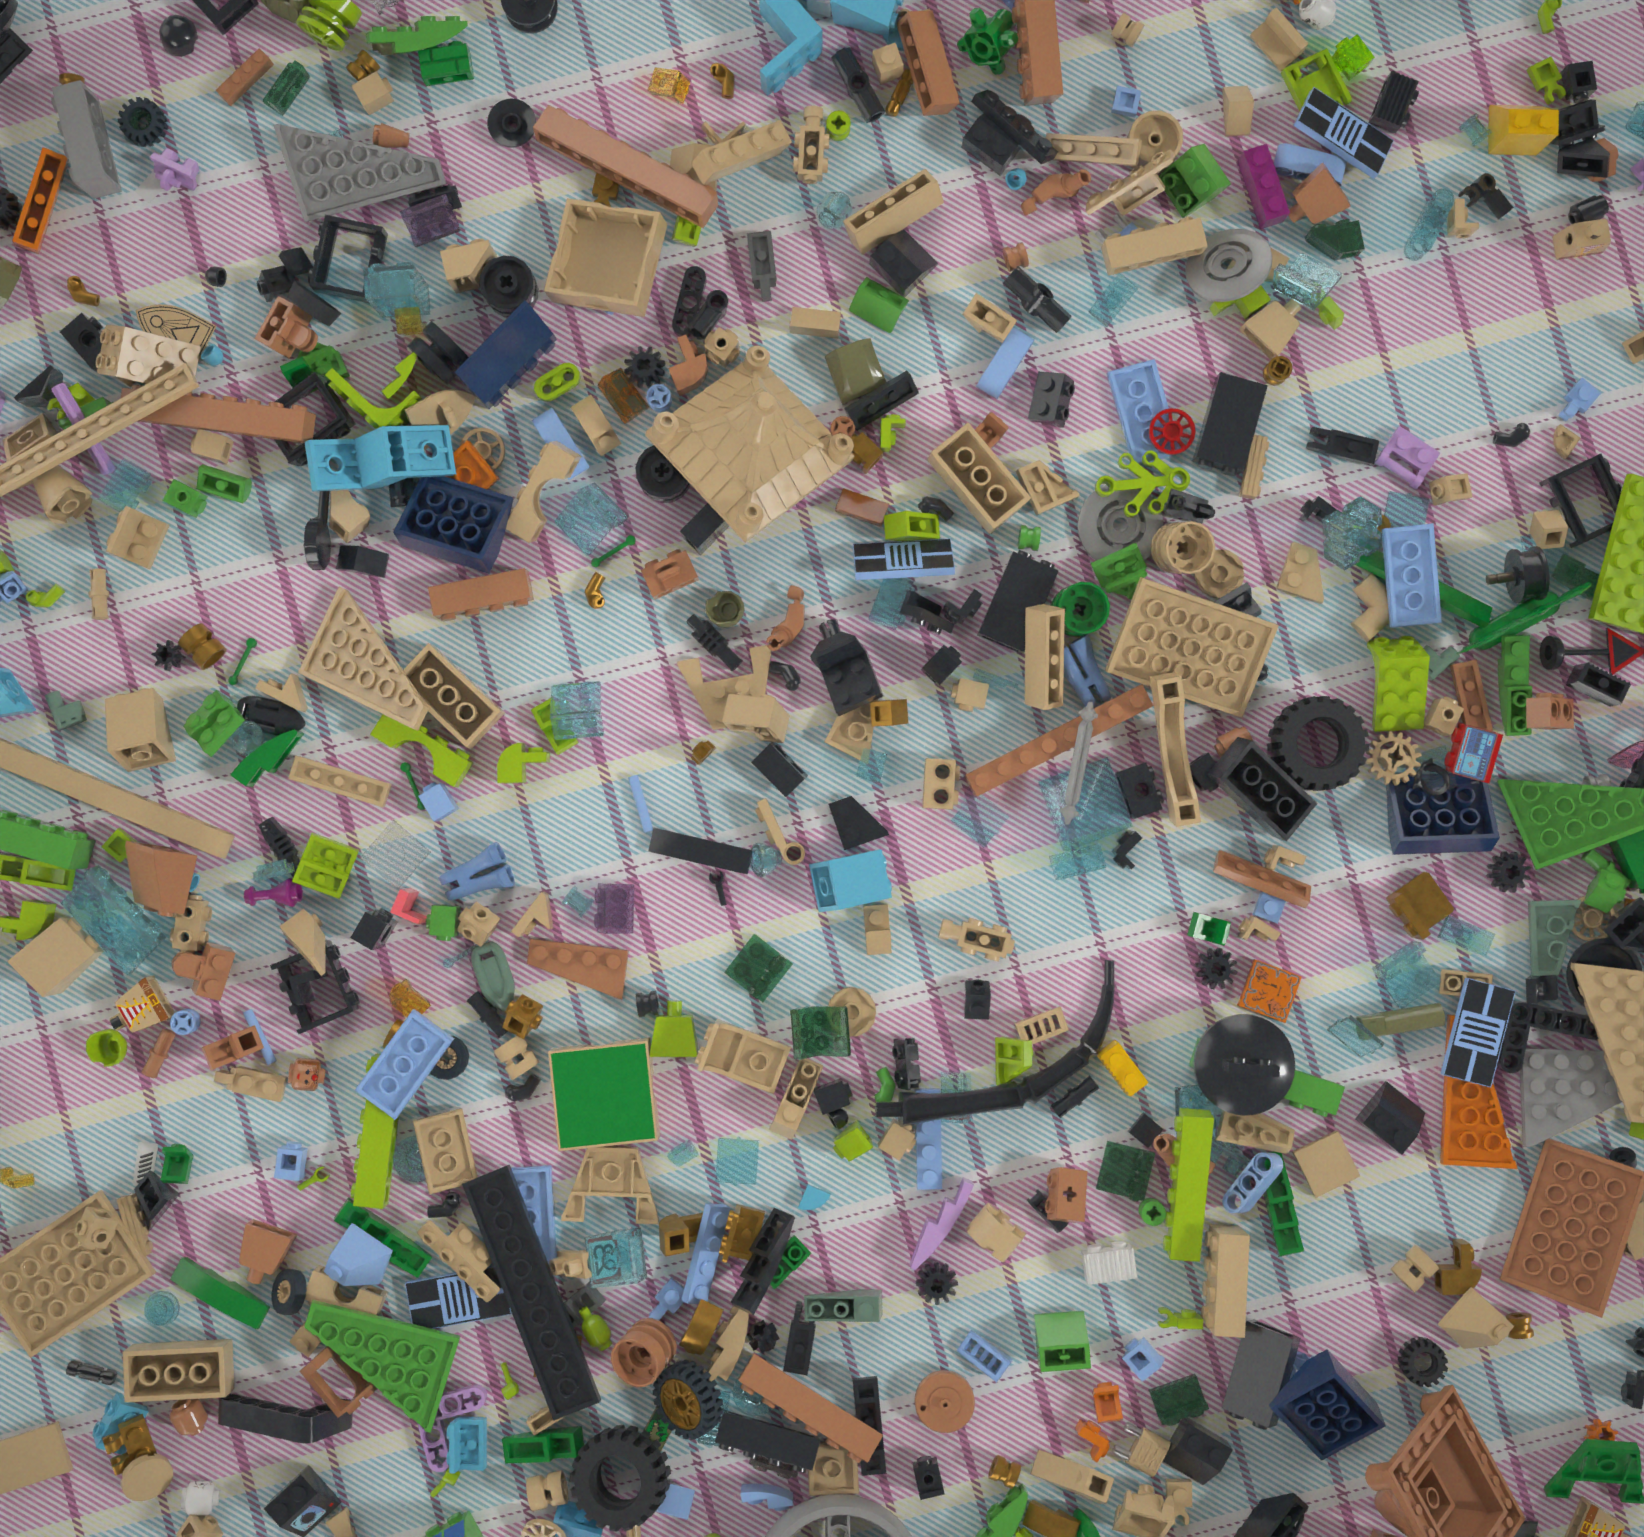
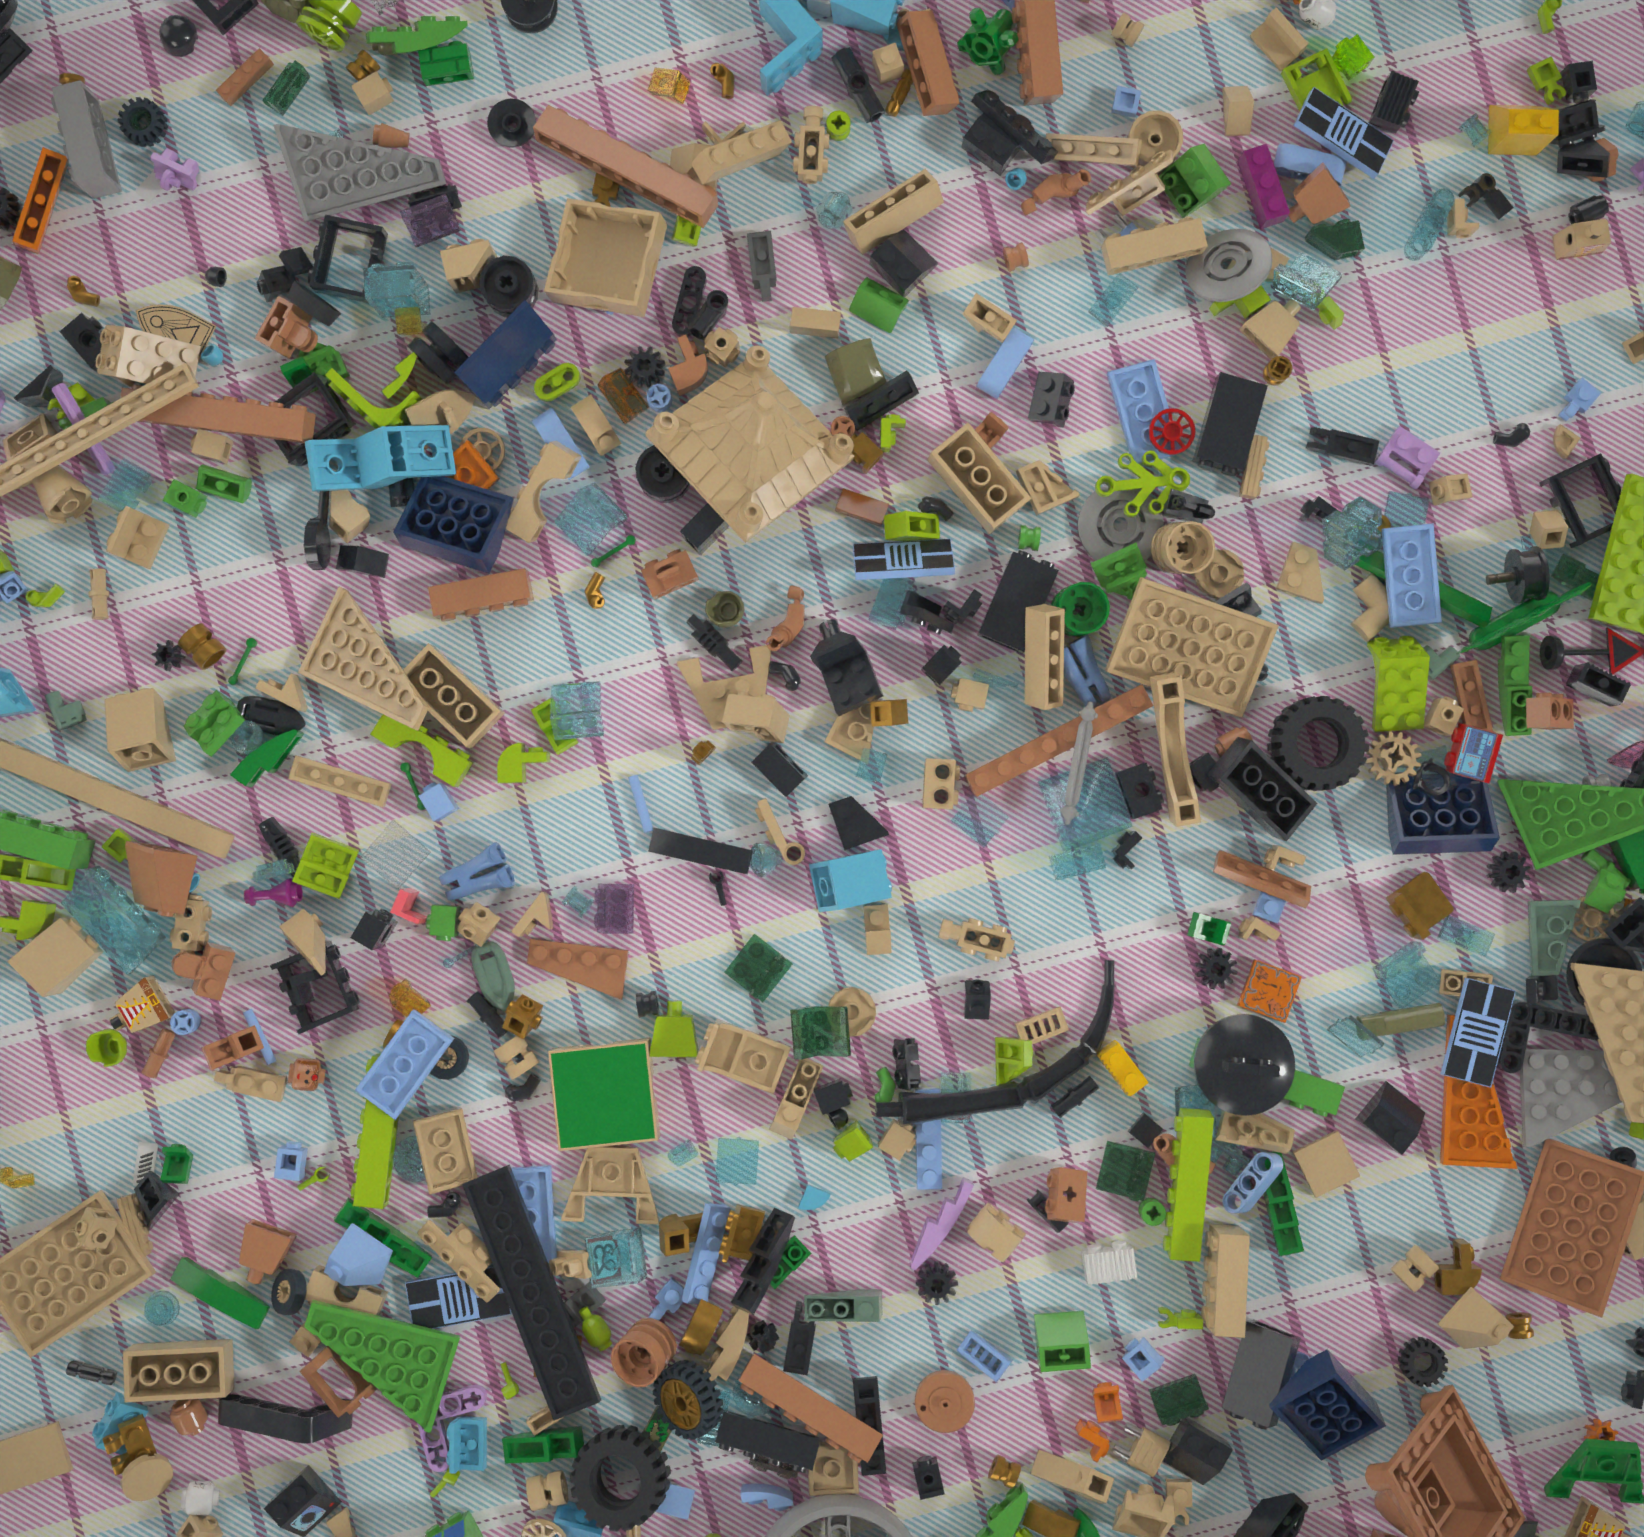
black piece [1003,266,1072,333] -> none

